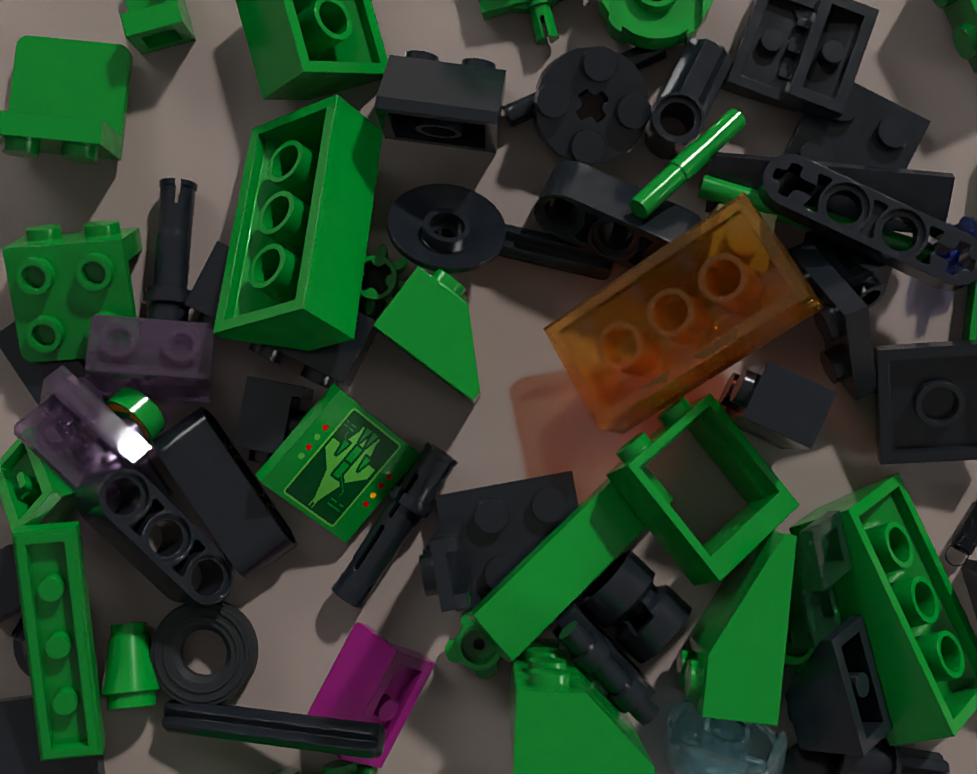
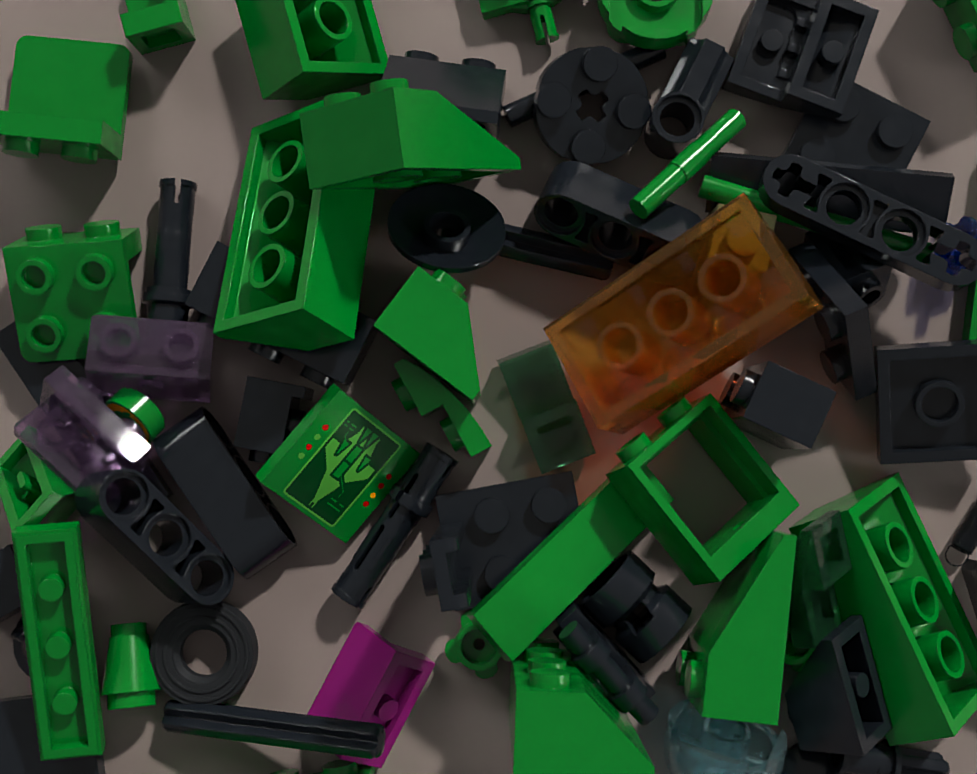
green gear [360,244,409,318] -> none
none -> green slope [299,78,521,190]
none -> green slope [391,358,492,457]
none -> clear green slope [497,340,596,474]

